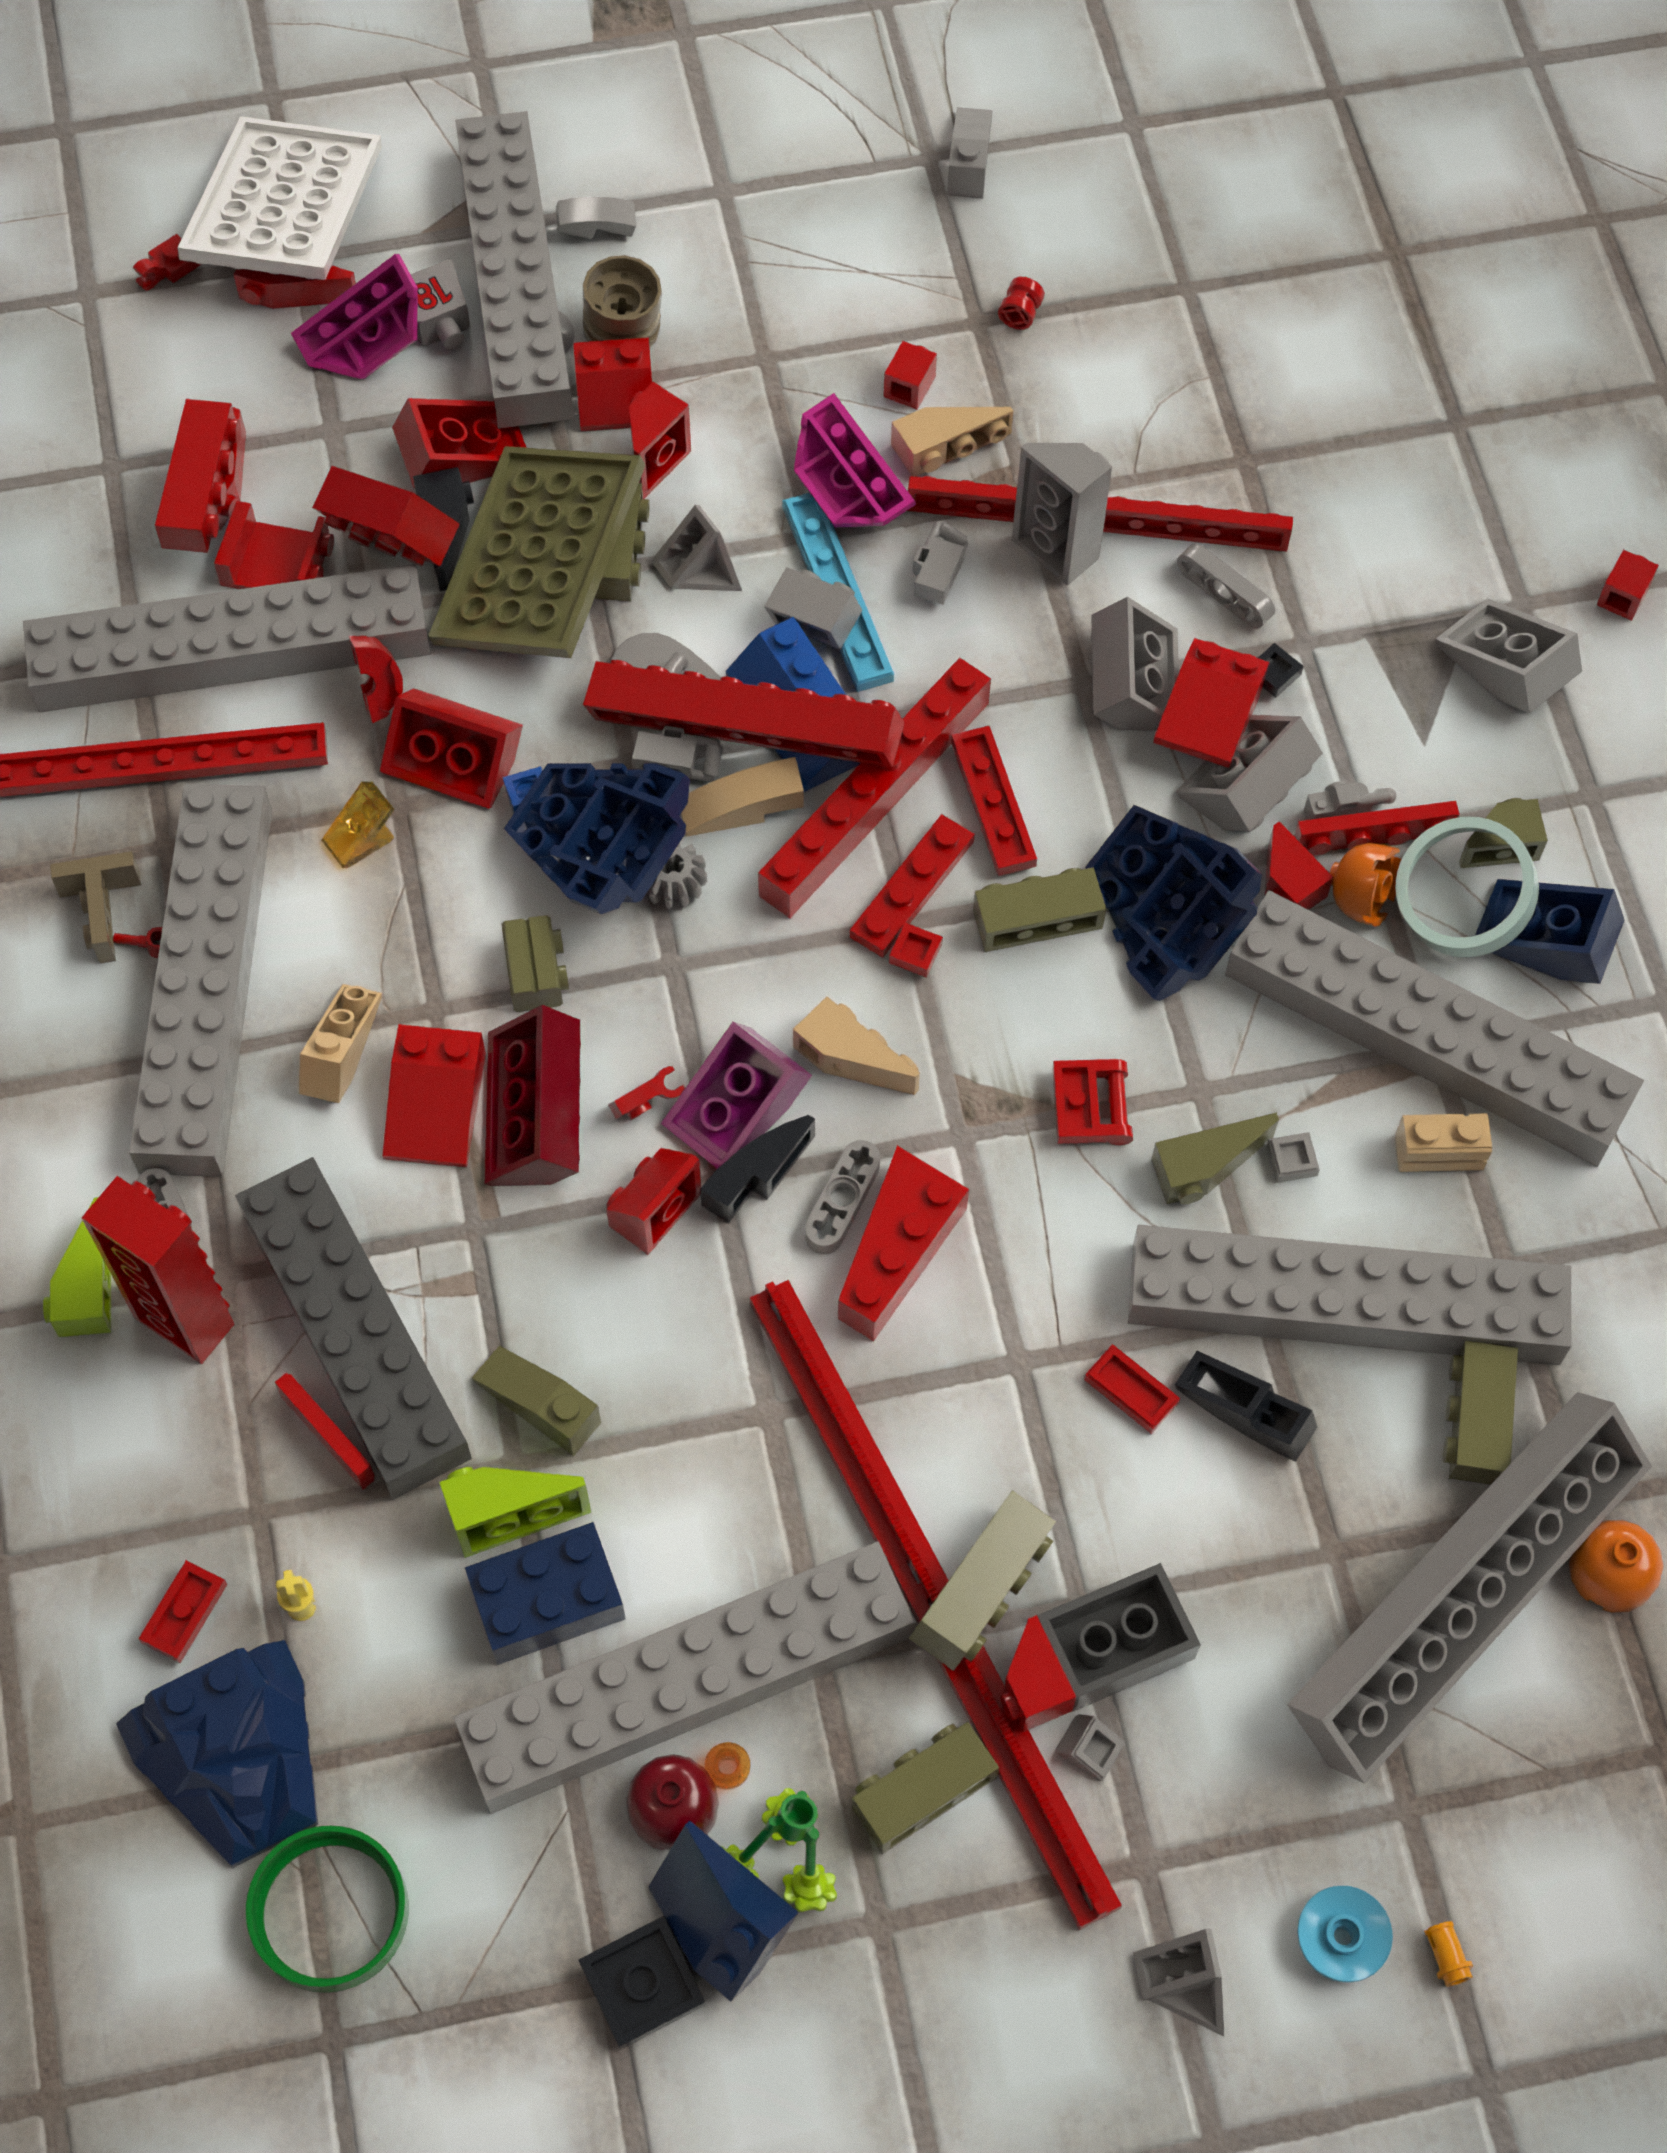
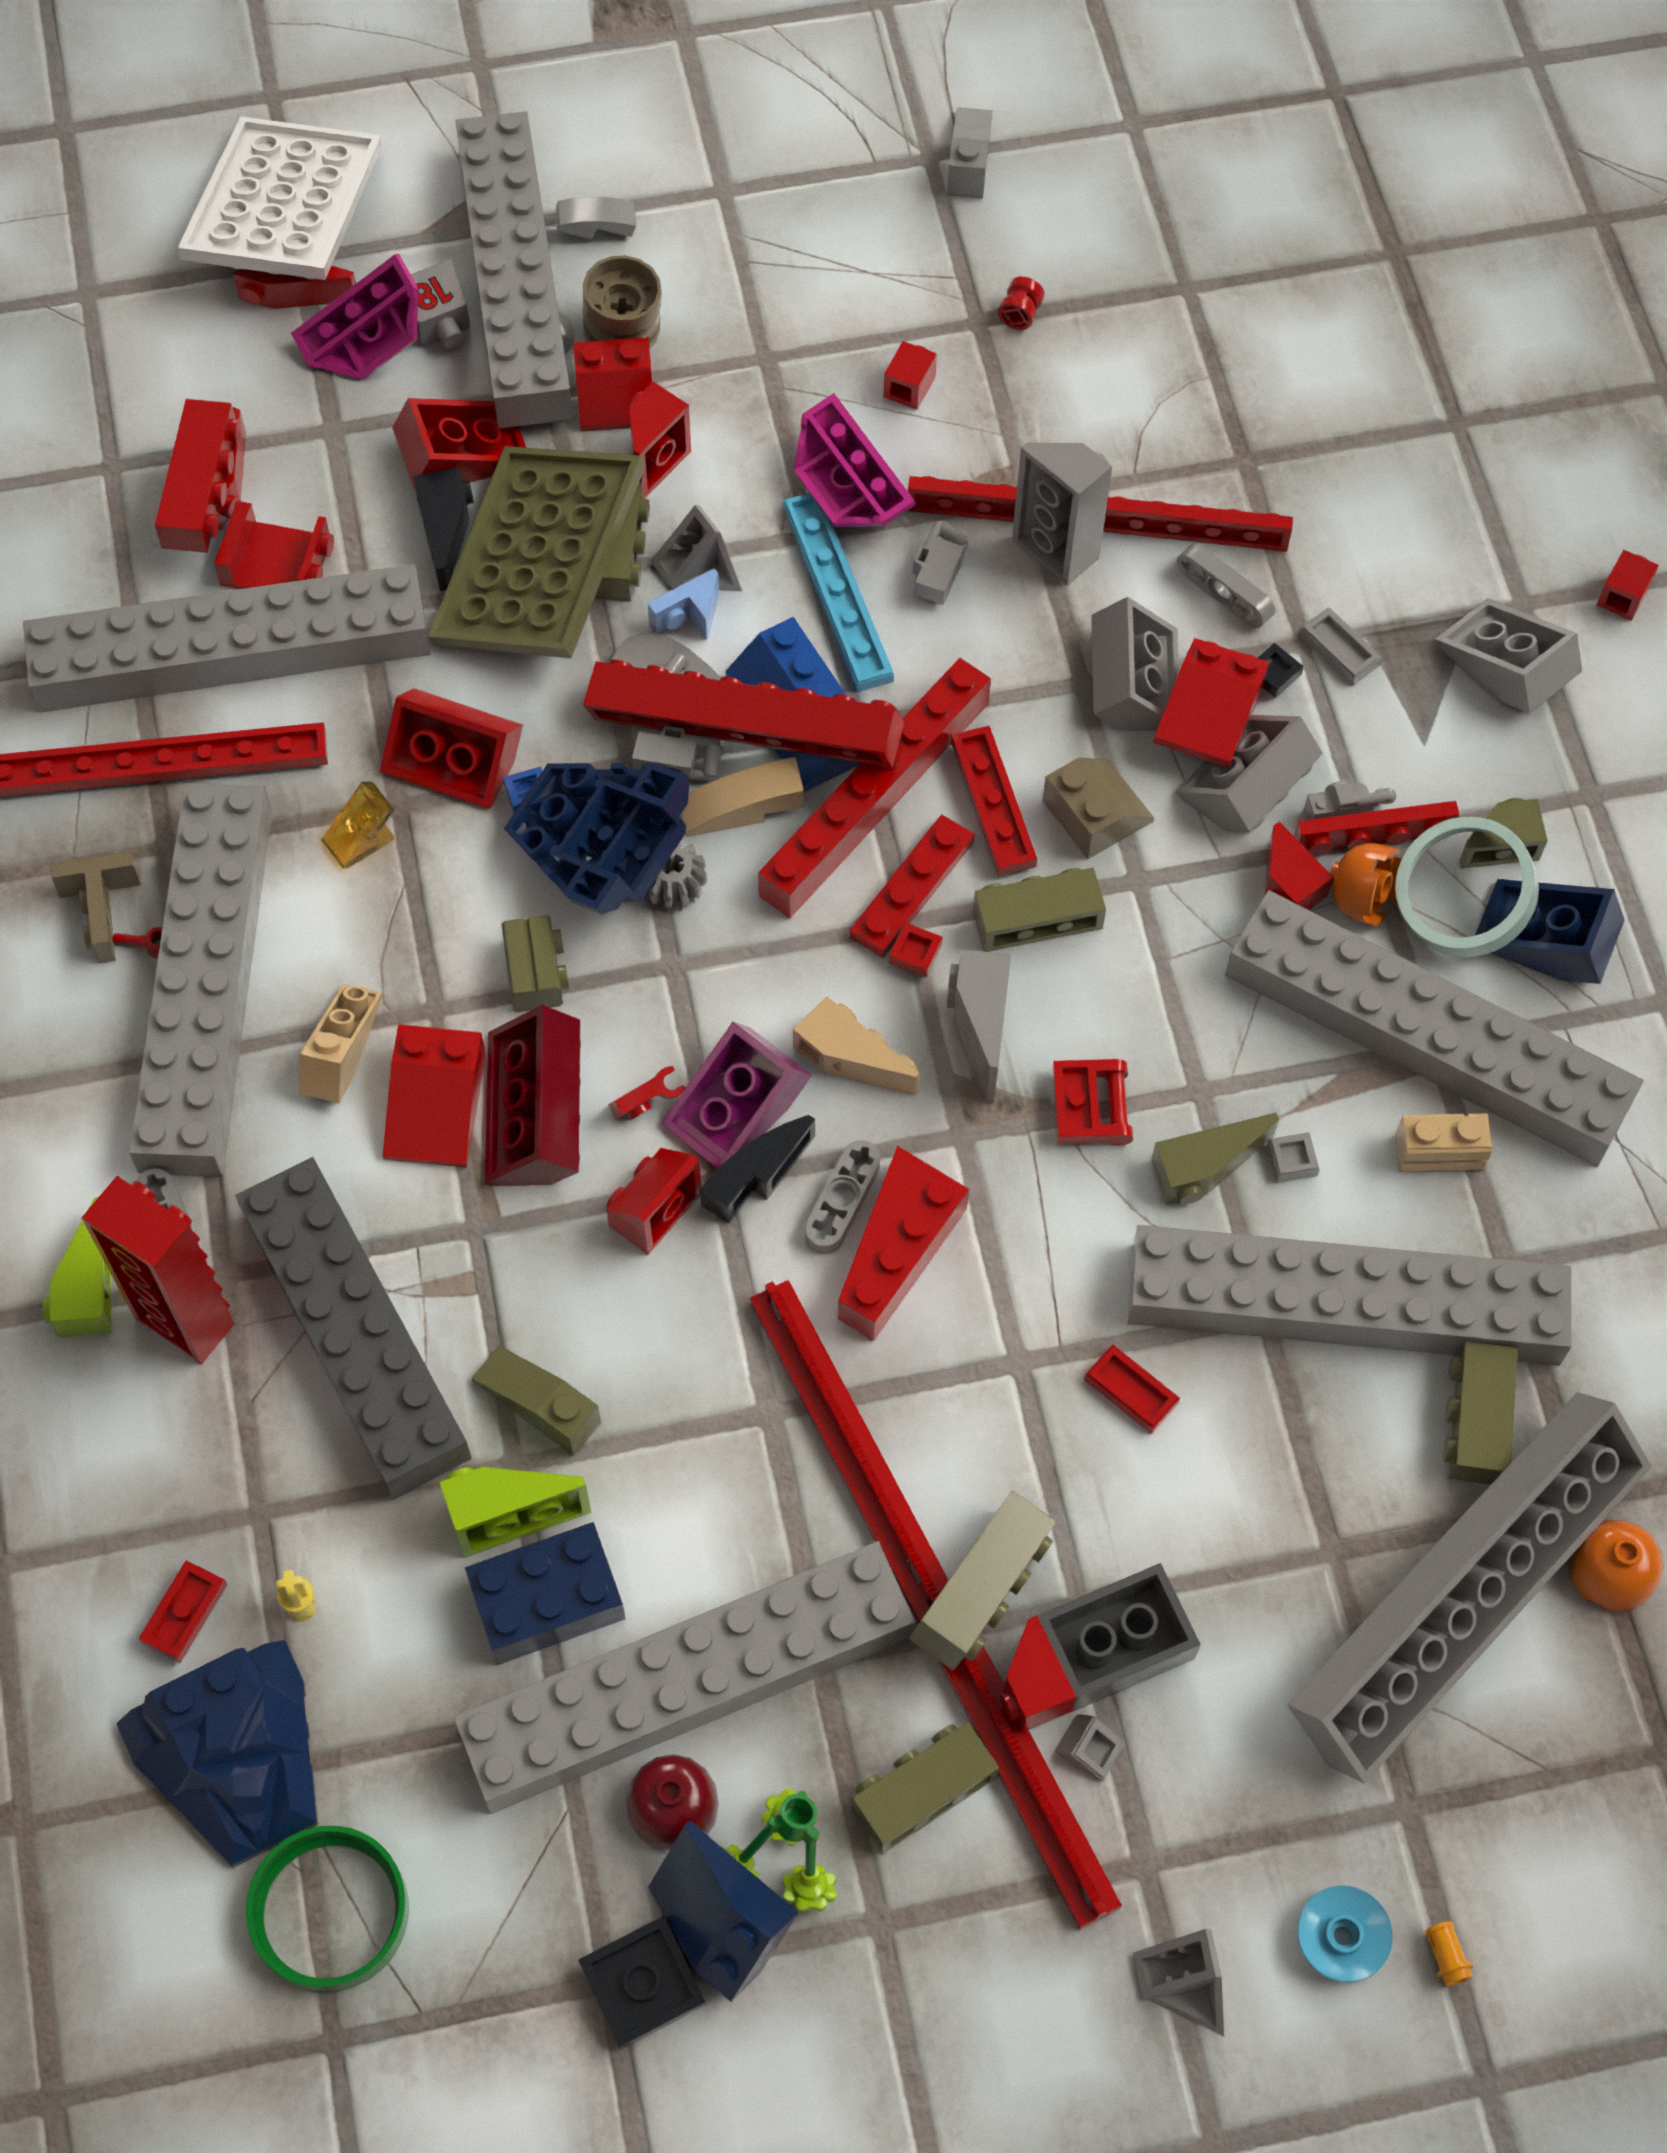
red plate [133,234,202,291] -> none
red tile [274,1372,375,1490] -> none
red brick [312,466,460,566] -> none
red cylinder [349,635,403,723] -> none
clear orange plate [704,1742,751,1790] -> none
light grey brick [764,567,862,650] -> none
tan slope [891,407,1013,476] -> none
dark blue wedge [1085,805,1262,1001] -> none
black slope [1175,1351,1318,1462] -> none
none -> light blue slope [647,568,719,639]
none -> light grey slope [946,949,1011,1103]
none -> dark tan slope [1042,757,1154,859]
none -> light grey tile [1299,607,1383,686]

